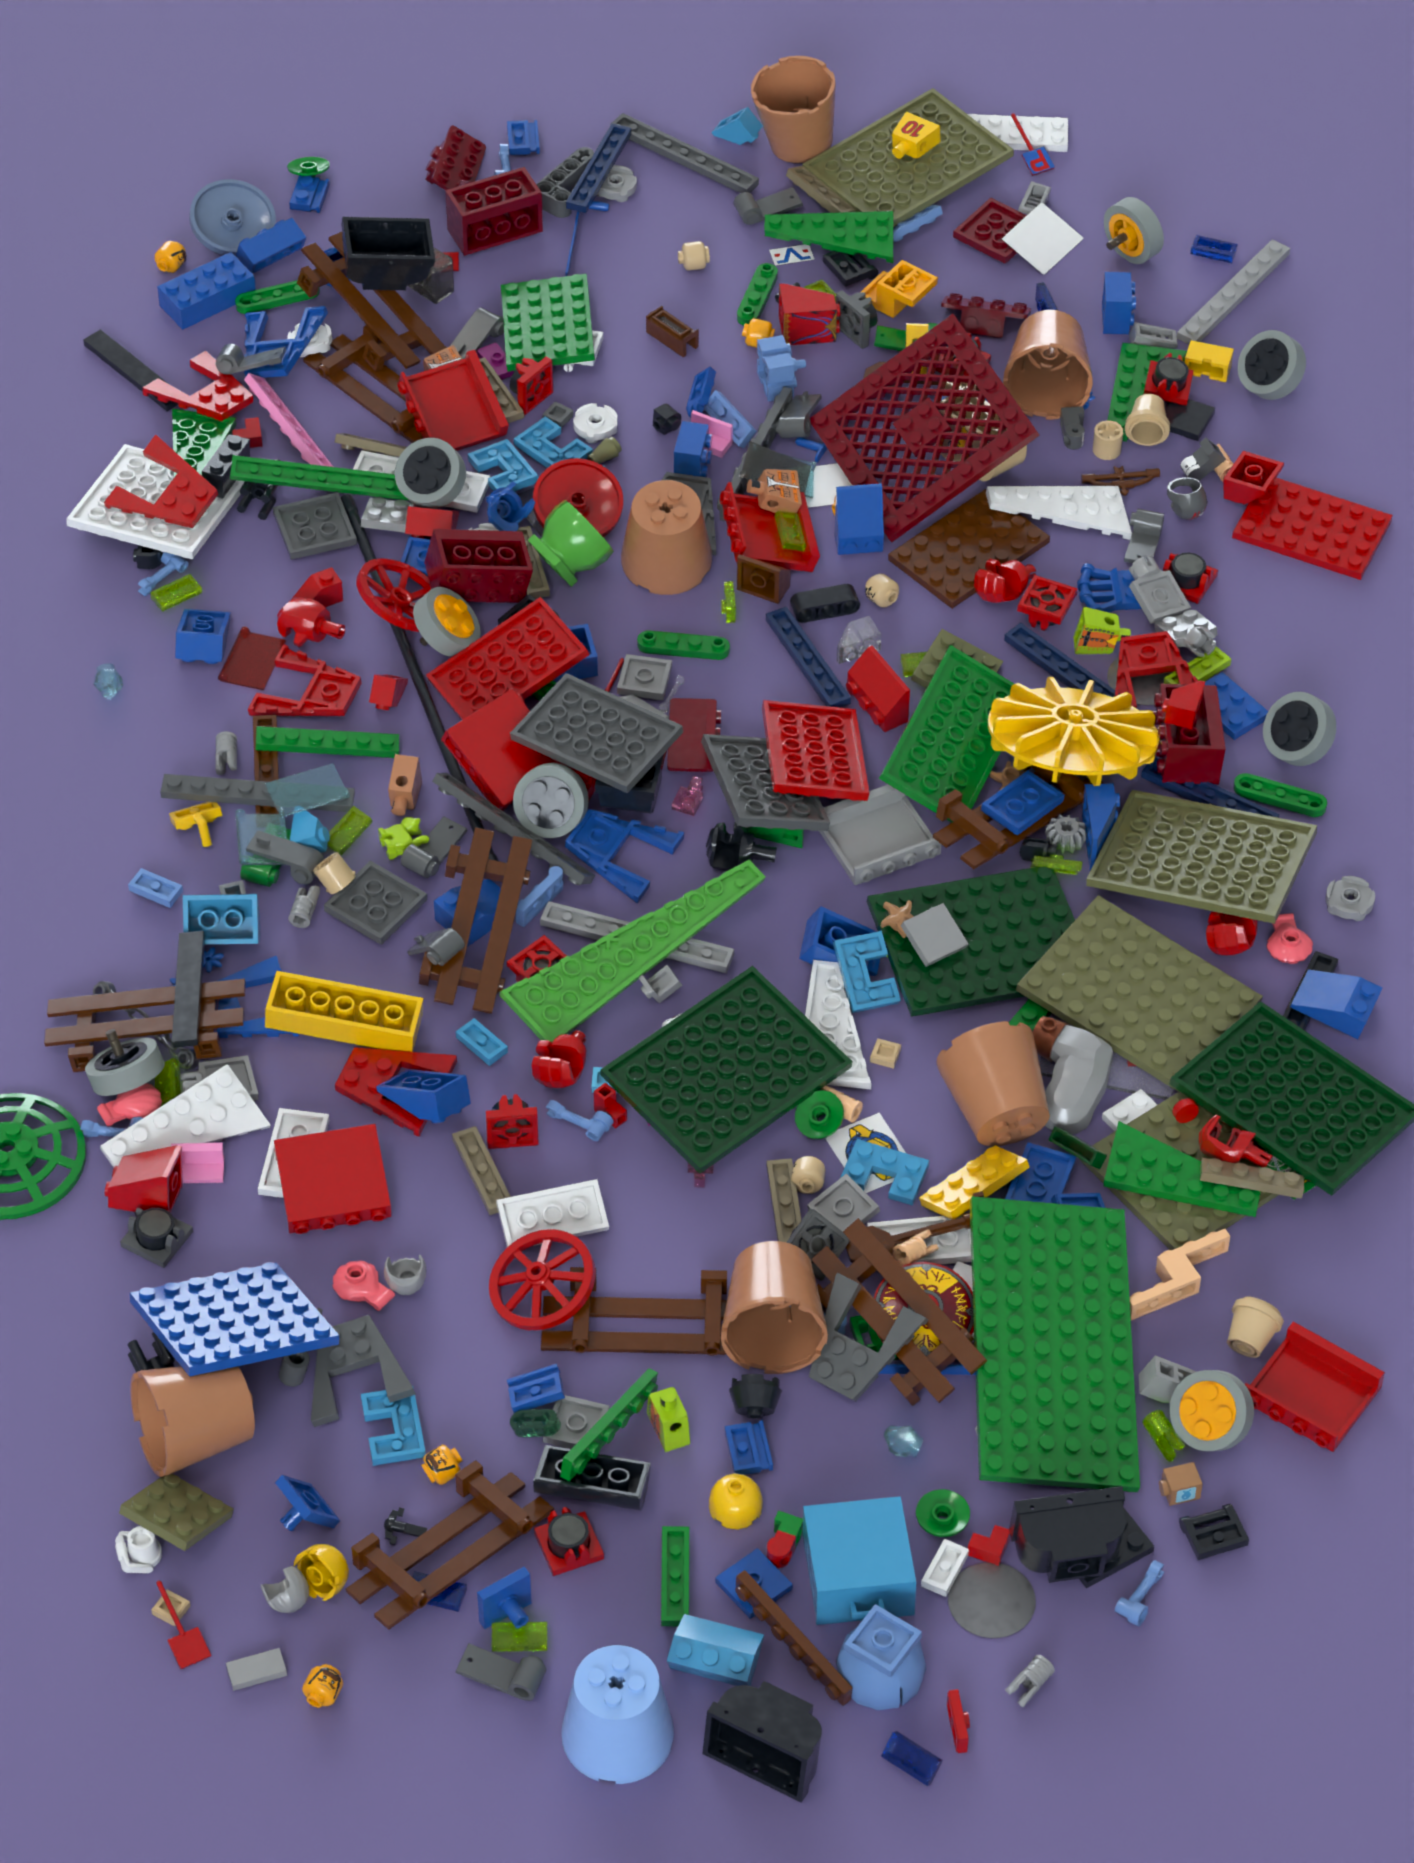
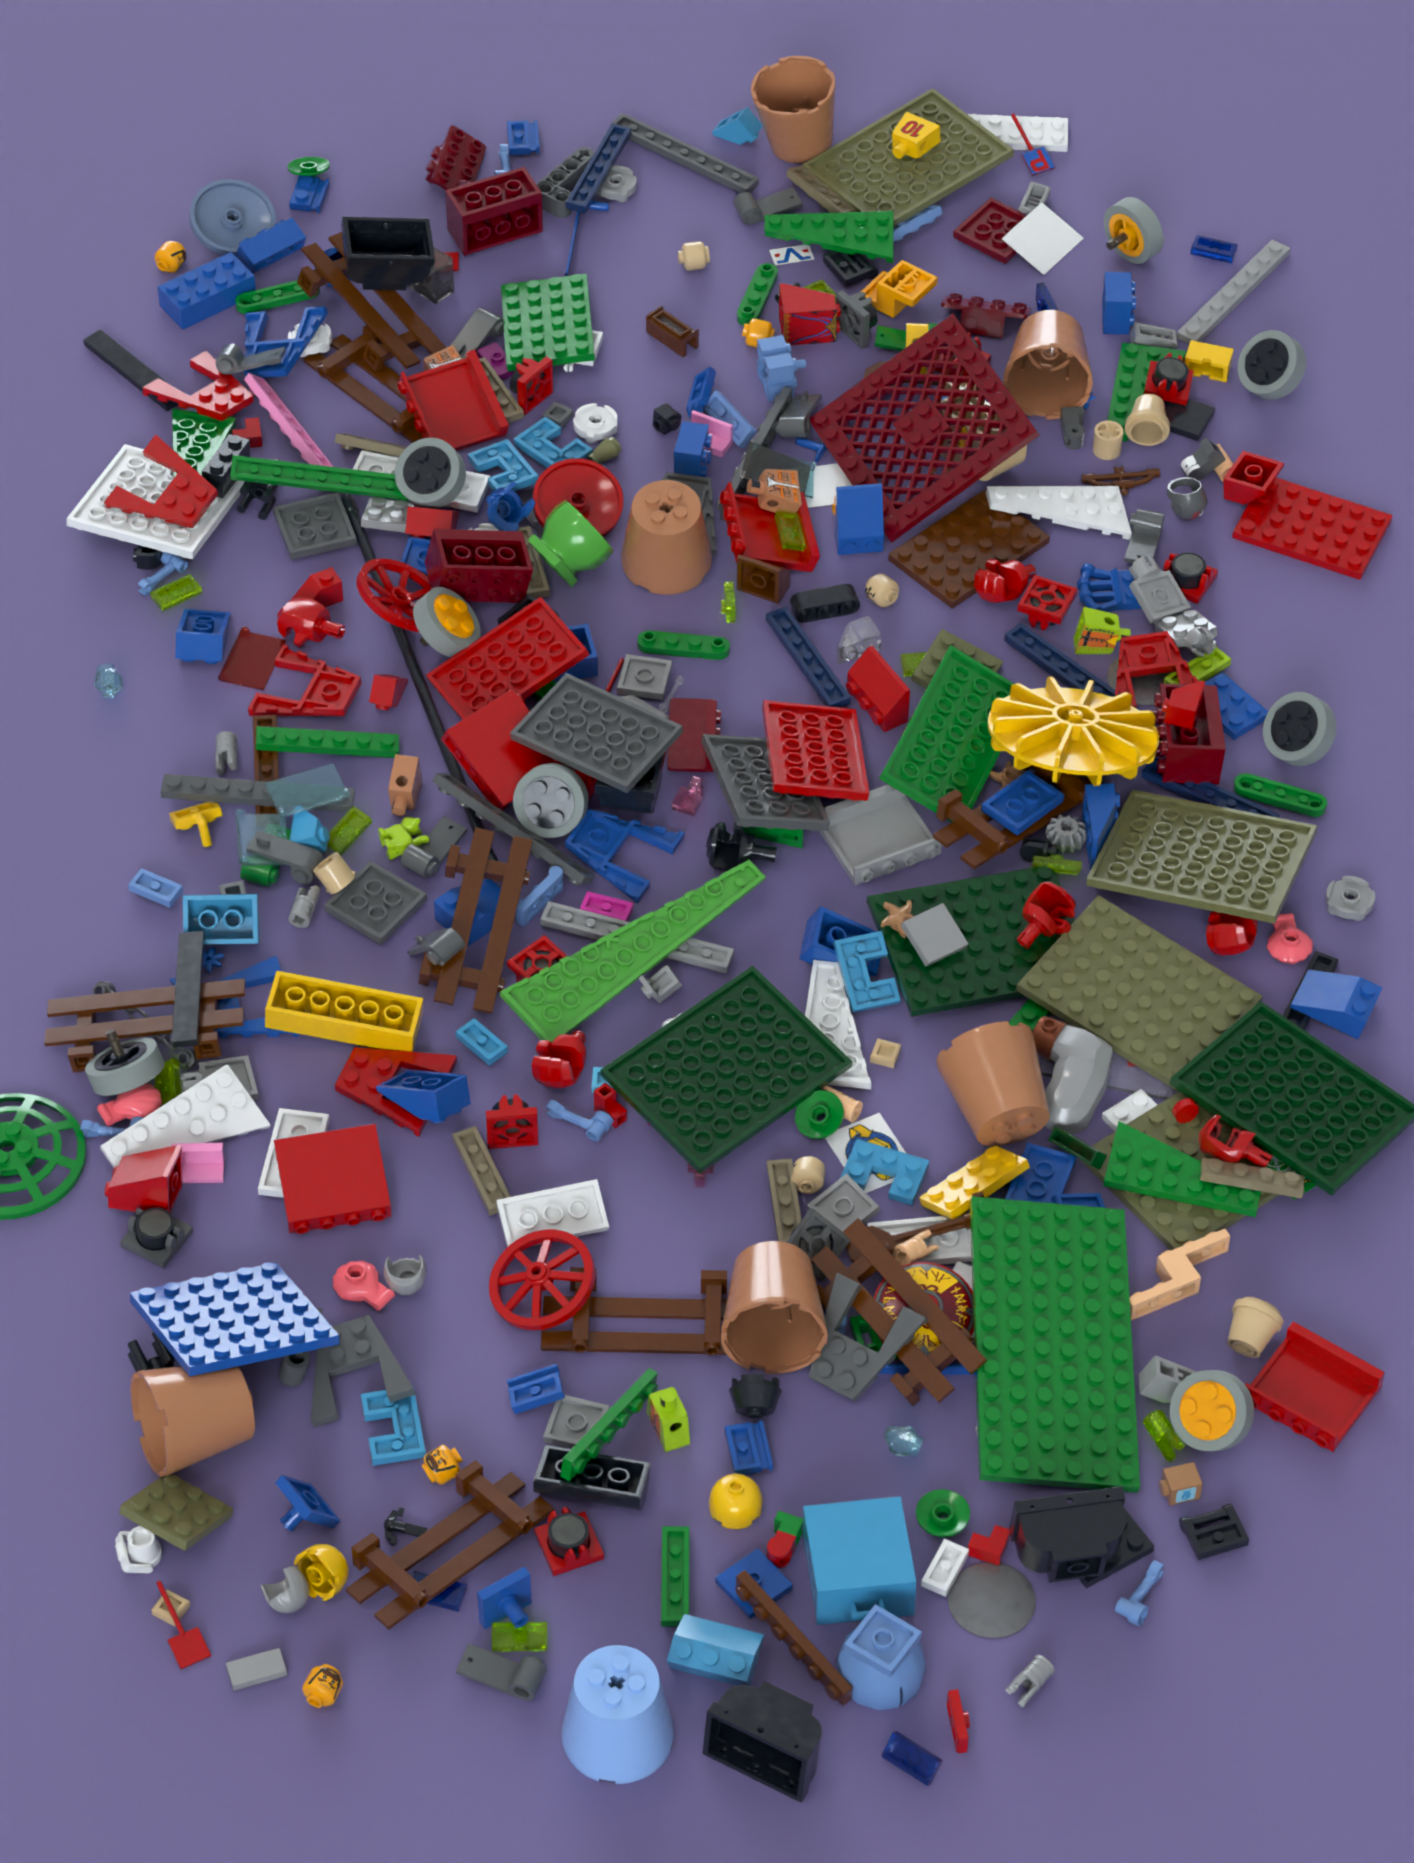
clear green beam [510,1409,561,1437] -> none
none -> dark pink plate [579,891,634,921]
none -> red piece [1016,882,1076,949]

